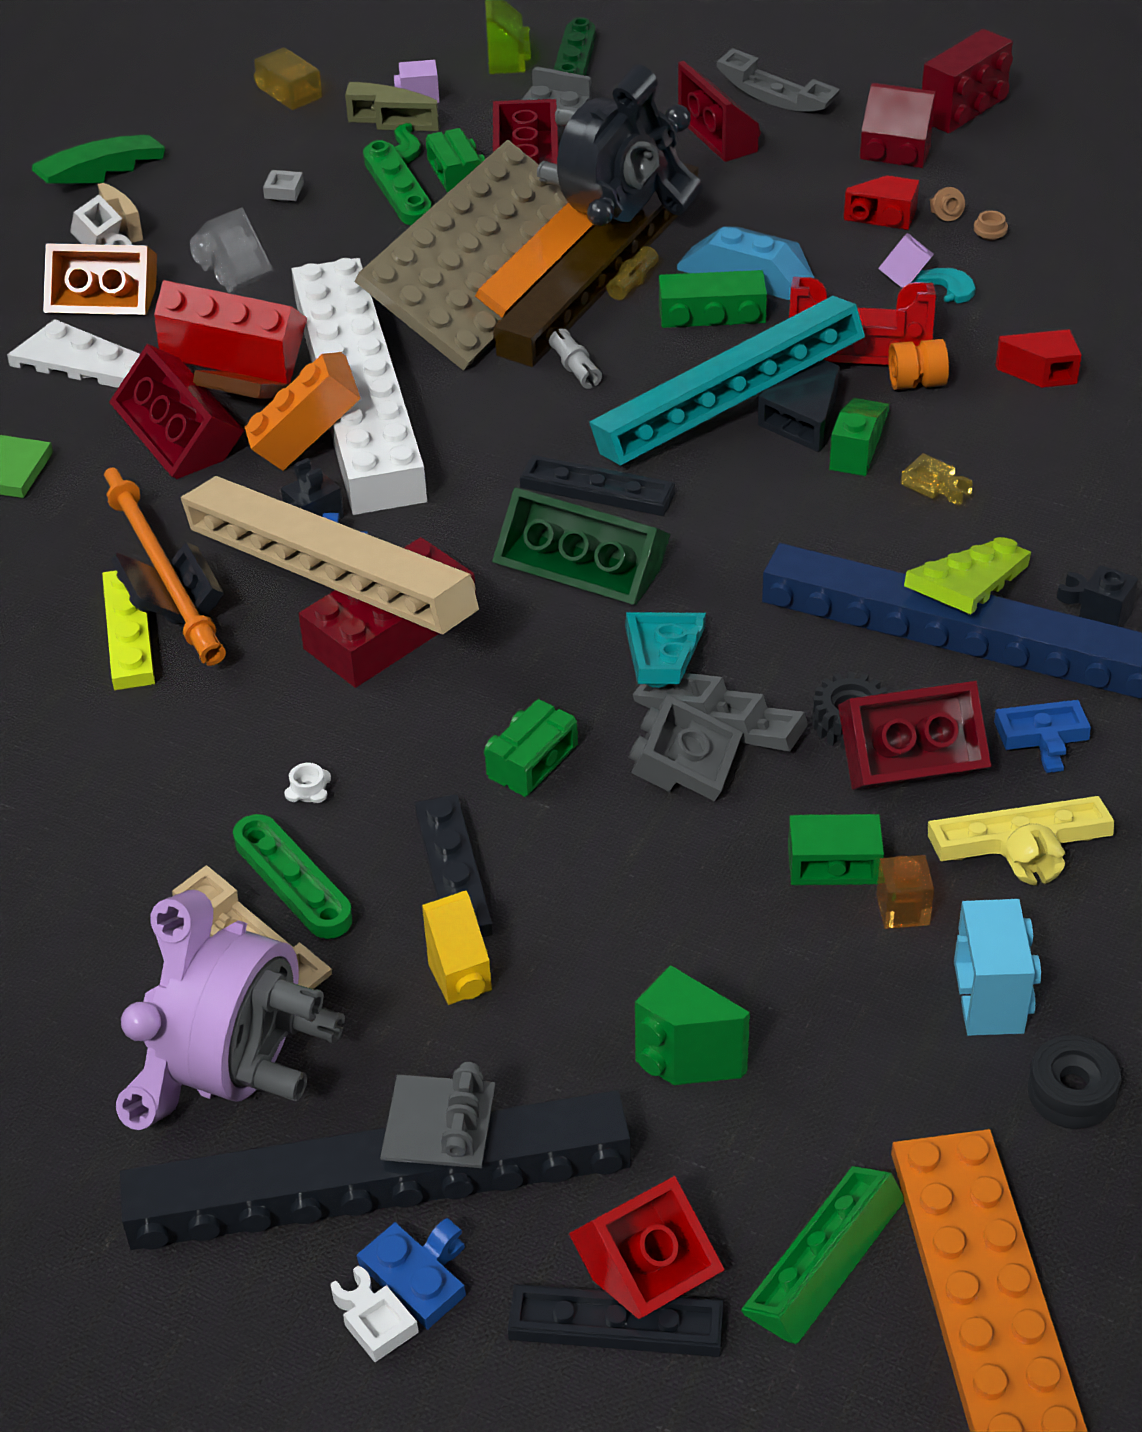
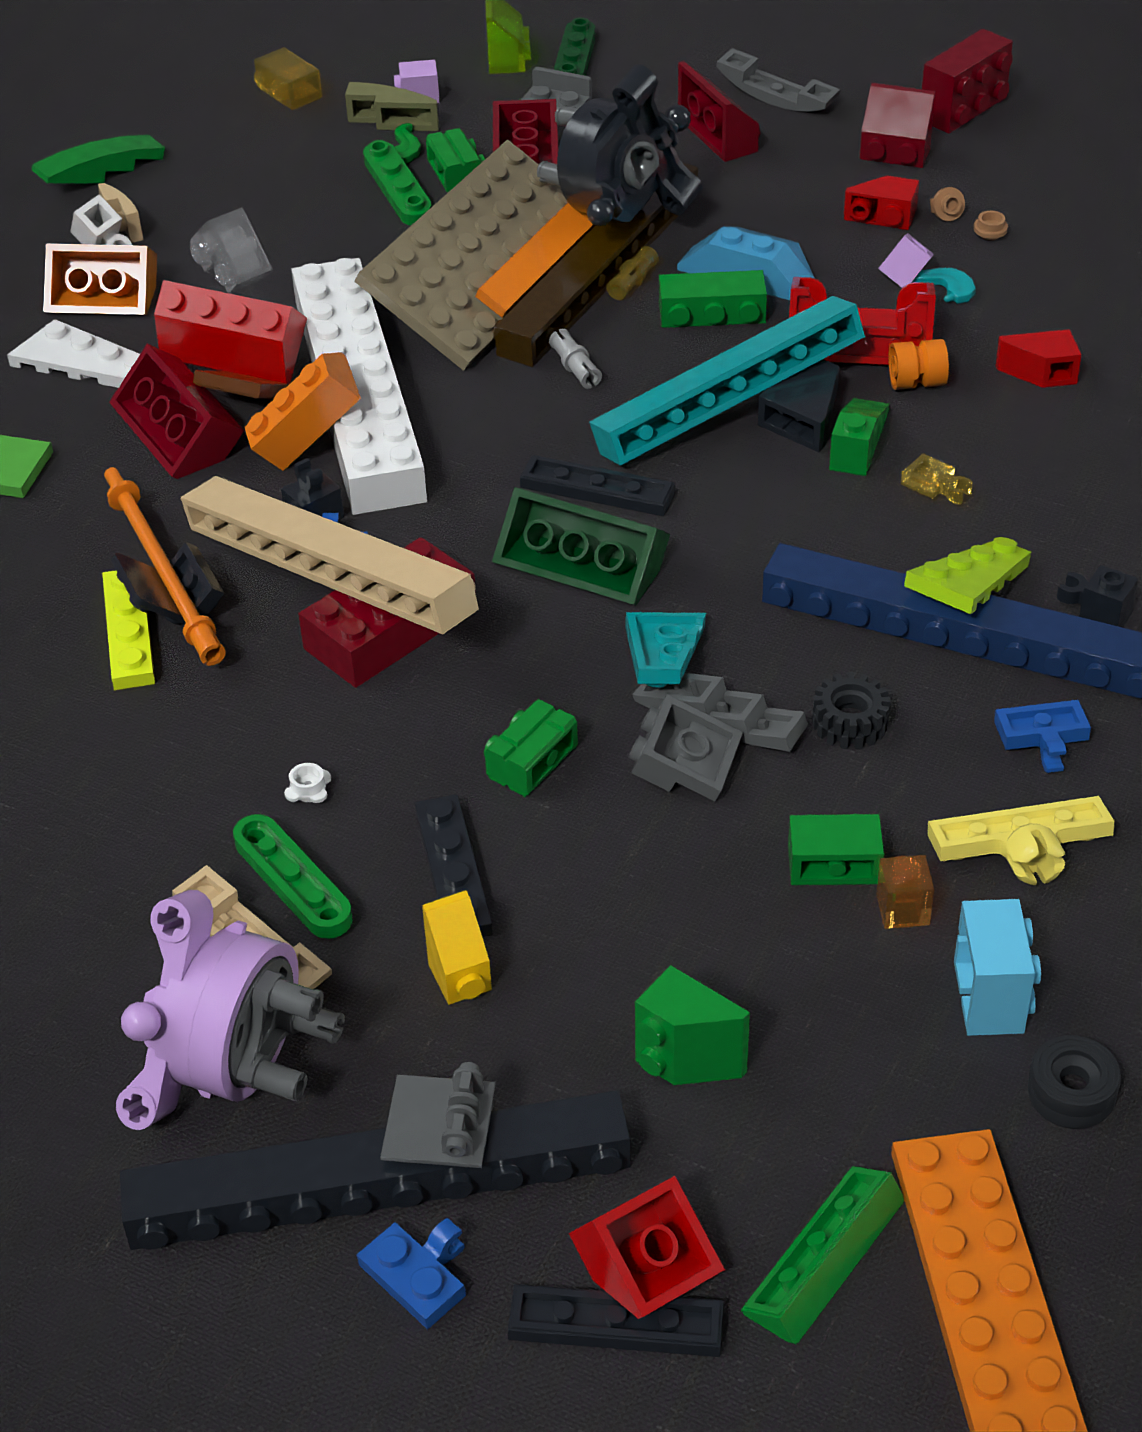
light grey plate [263,170,304,202] -> none
white plate [331,1266,418,1362] -> none
dark red brick [838,681,991,790] -> none

